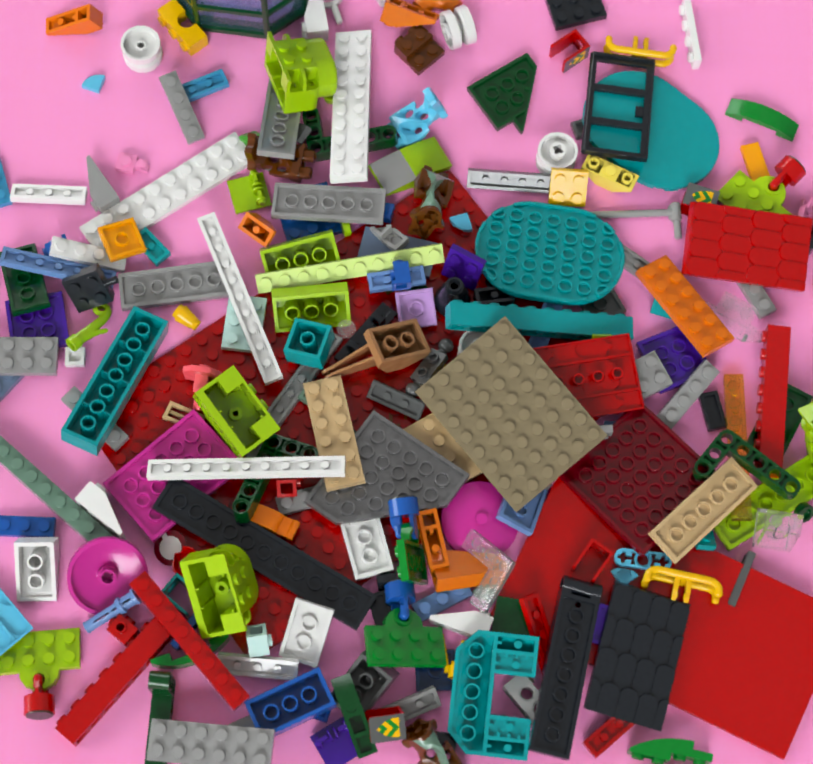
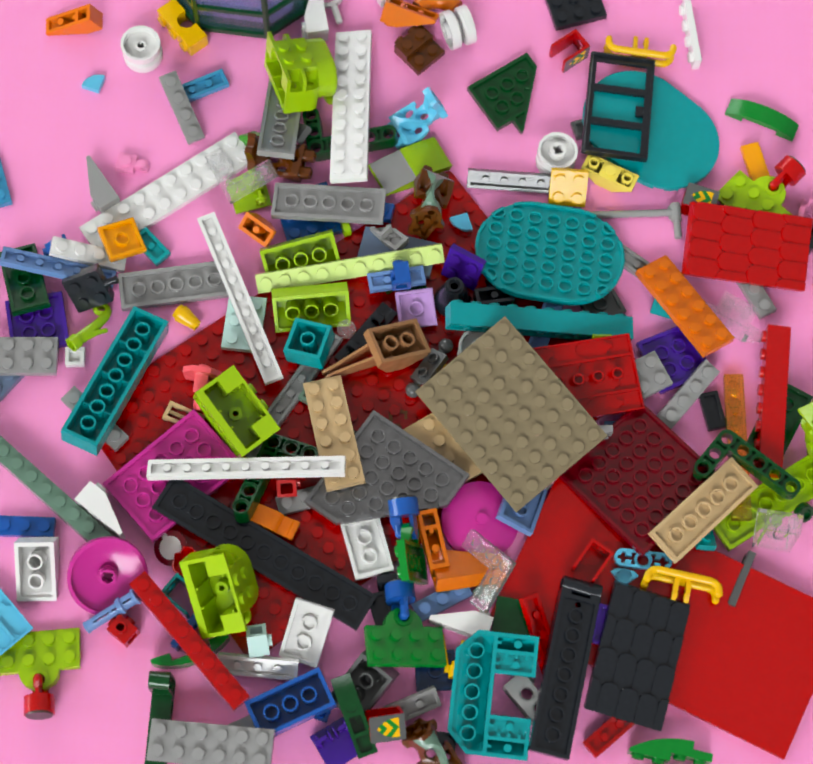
white plate [10,183,88,205] -> none
red brick [55,617,172,747] -> none
dark grey tile [366,379,426,421] -> none
none -> clear plate [205,147,279,204]

